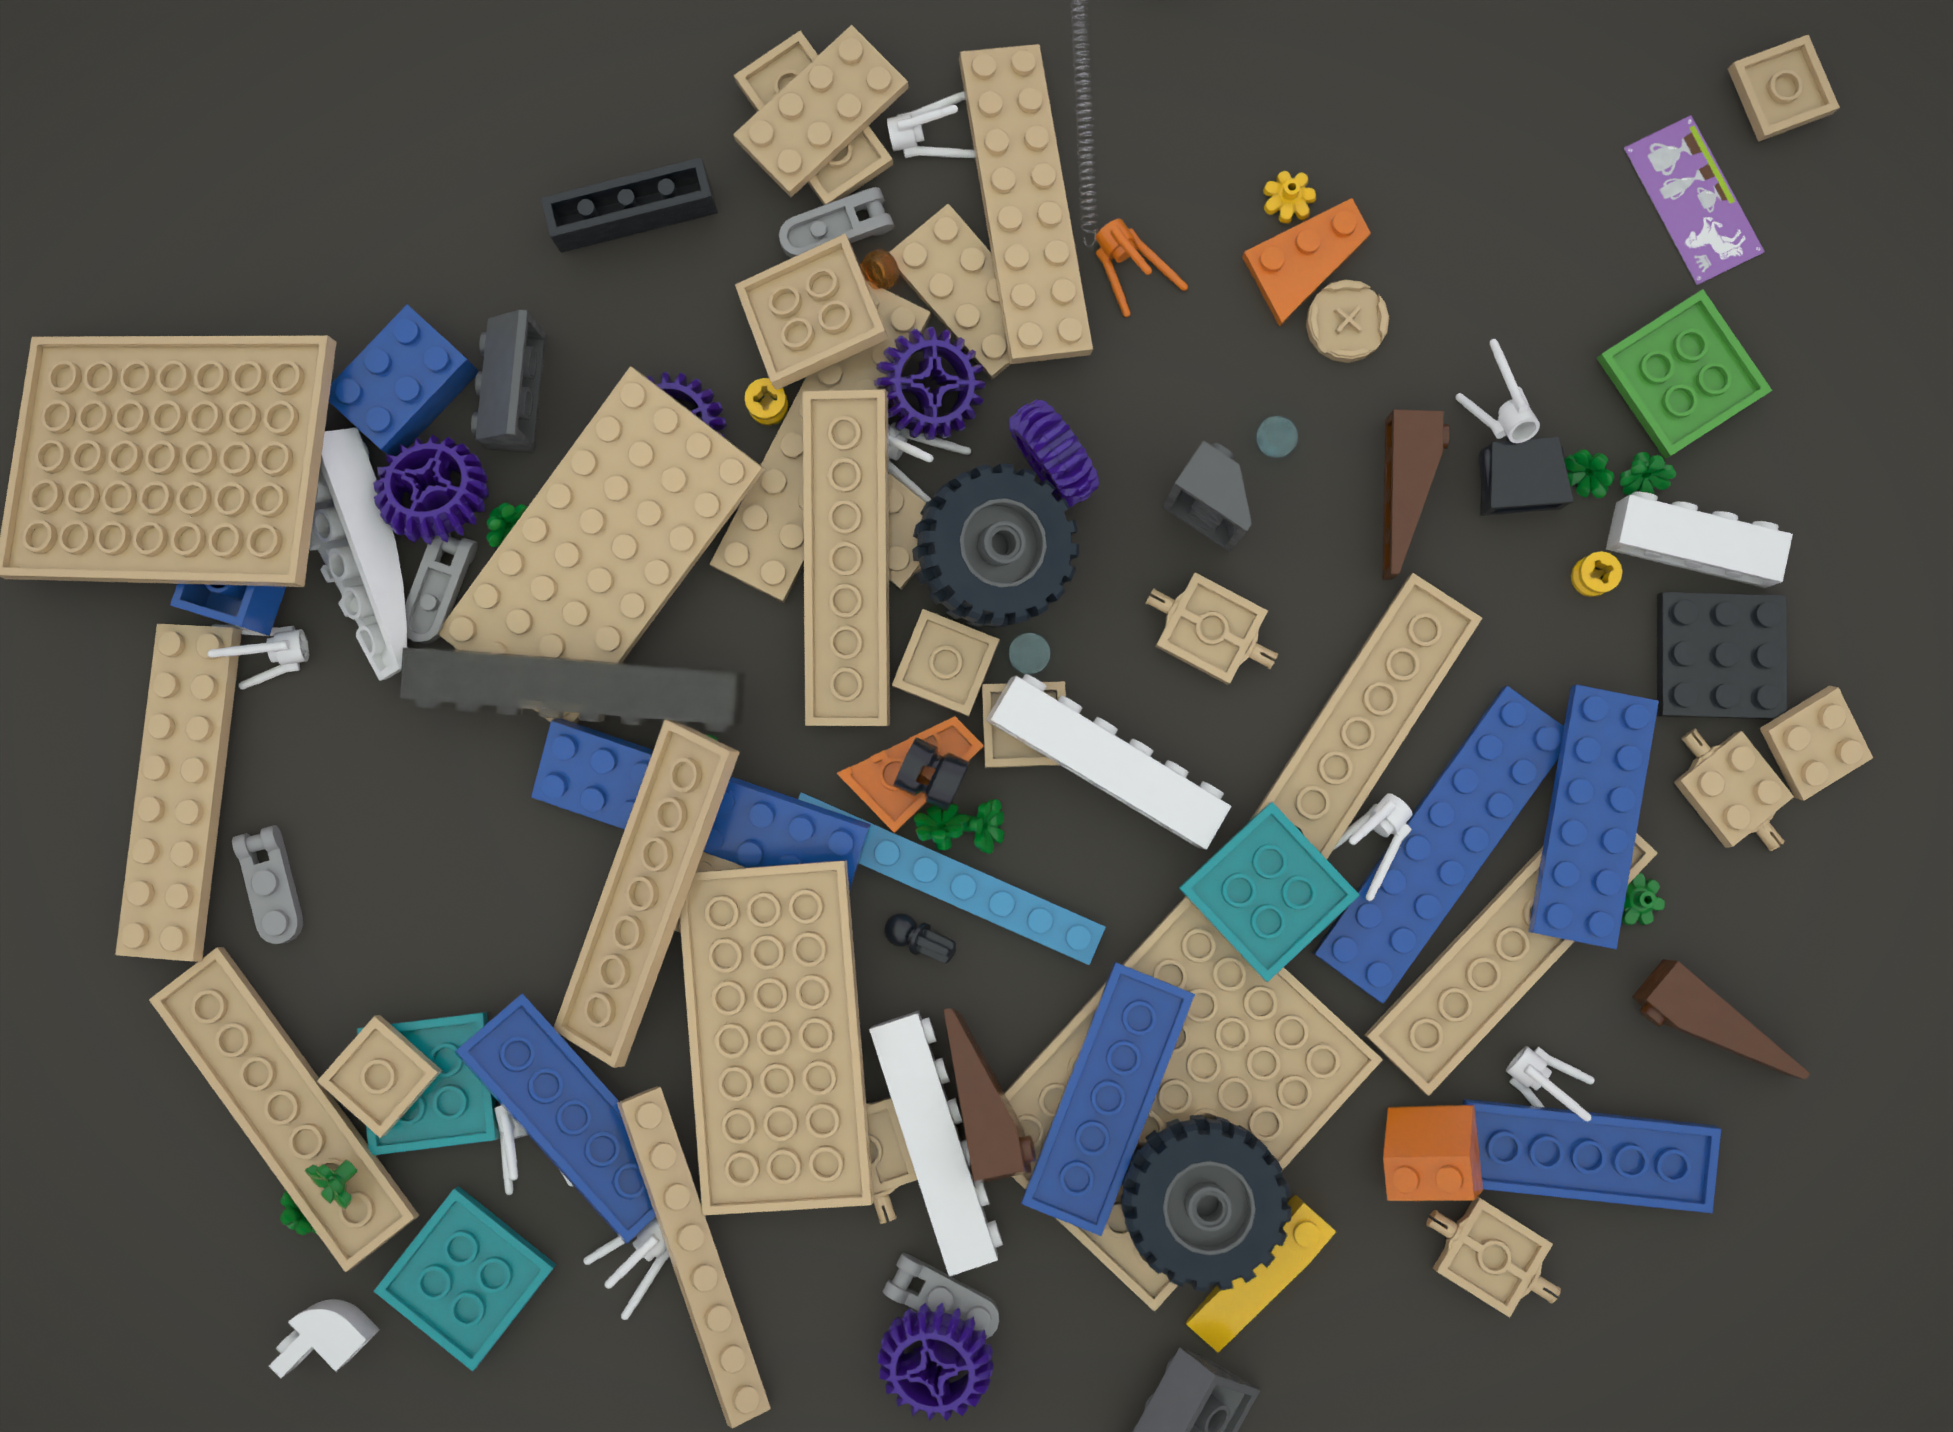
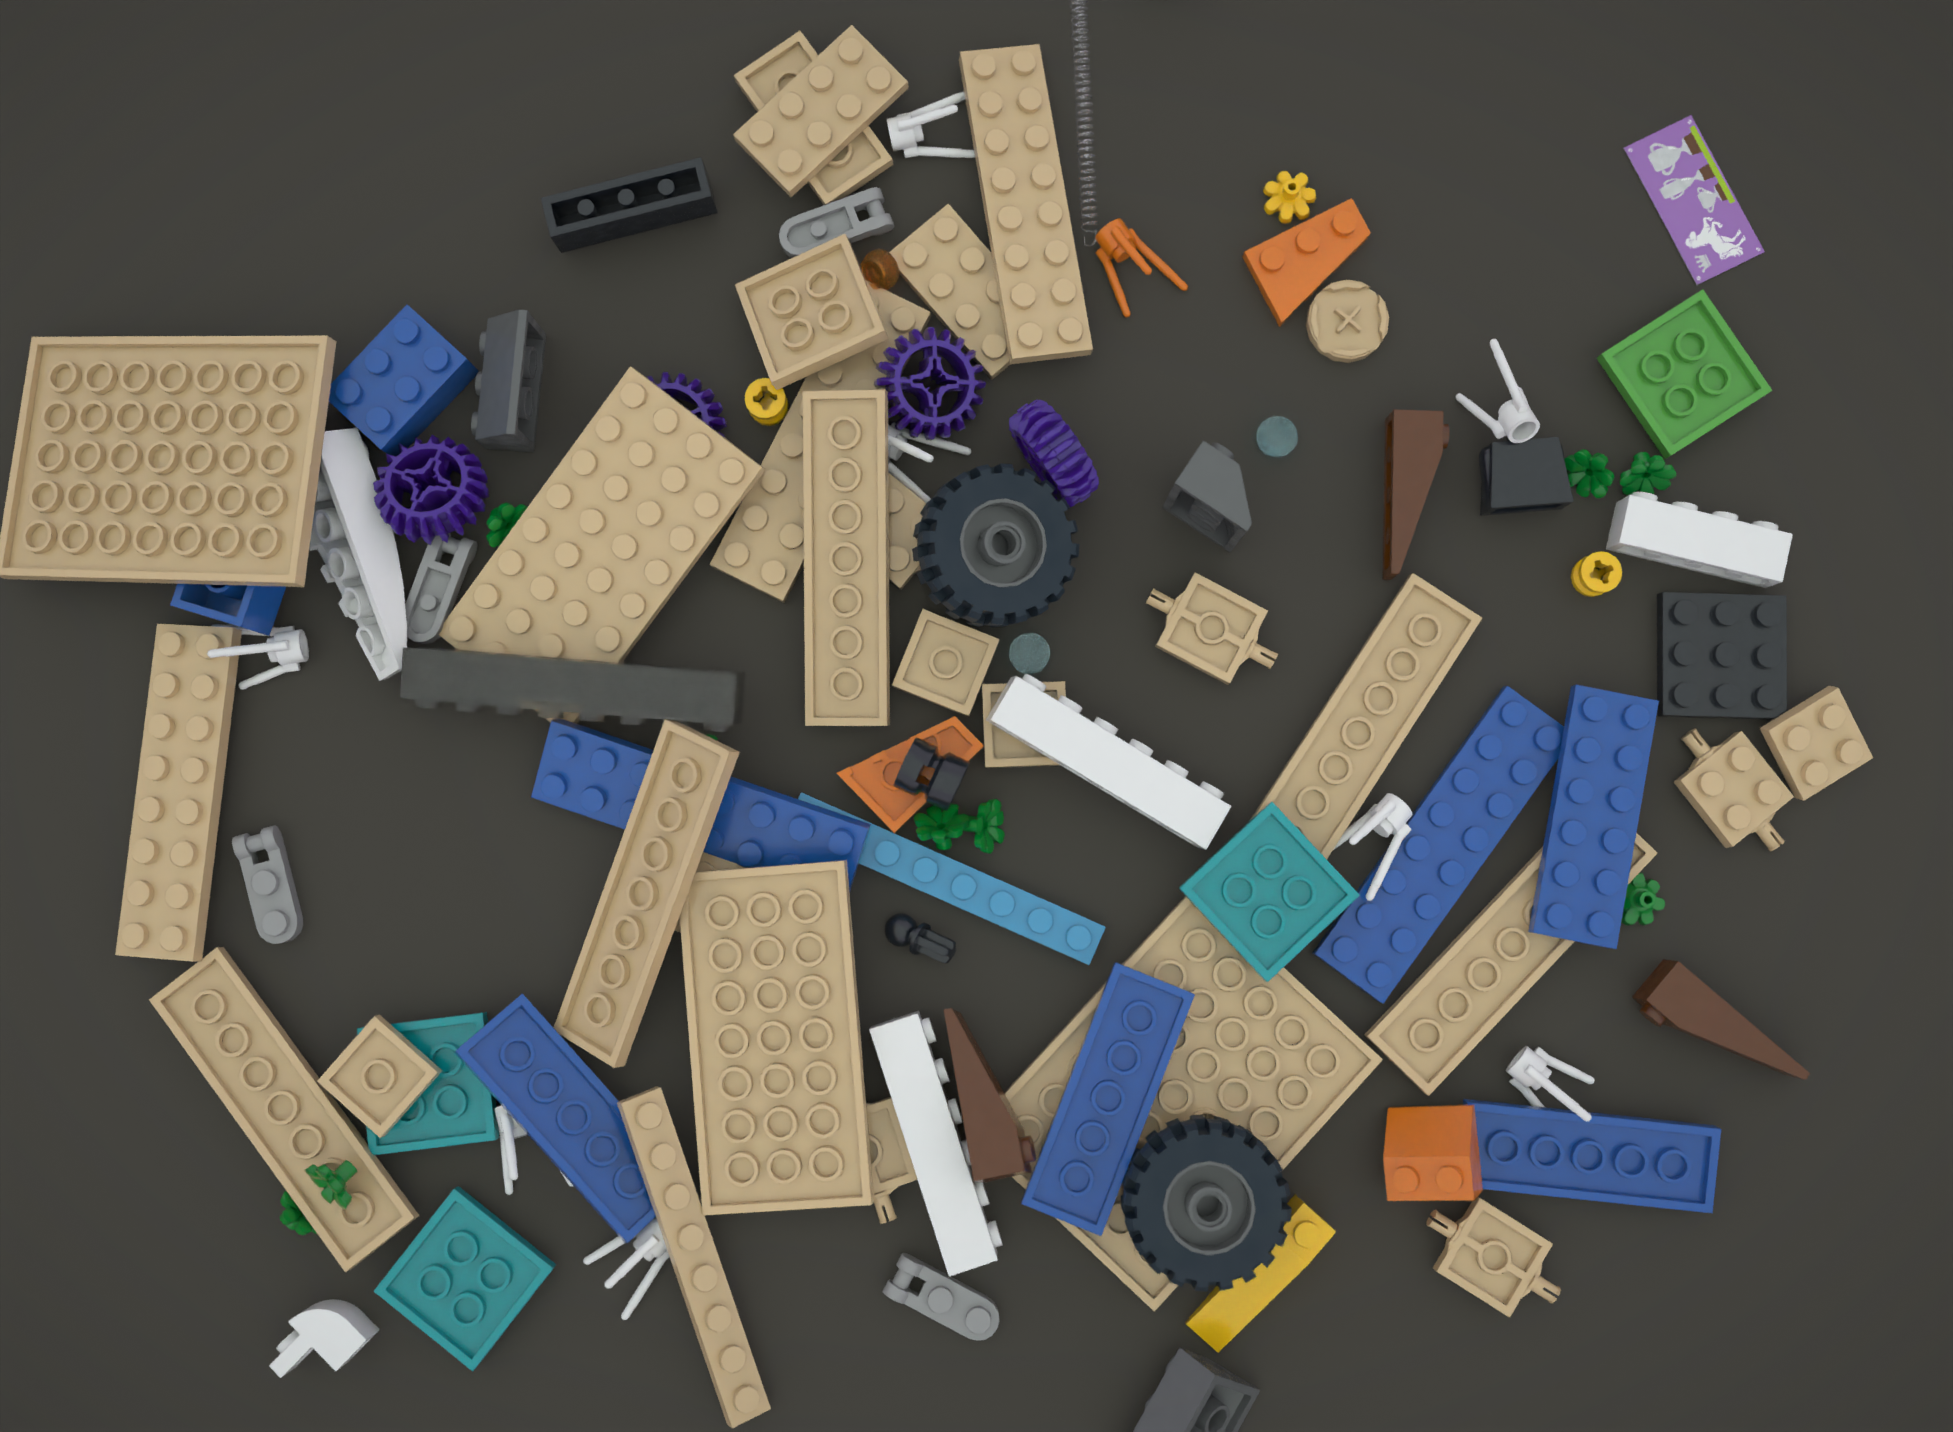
dark purple gear [878,1303,994,1421] -> none
tan plate [1728,34,1840,142] -> none

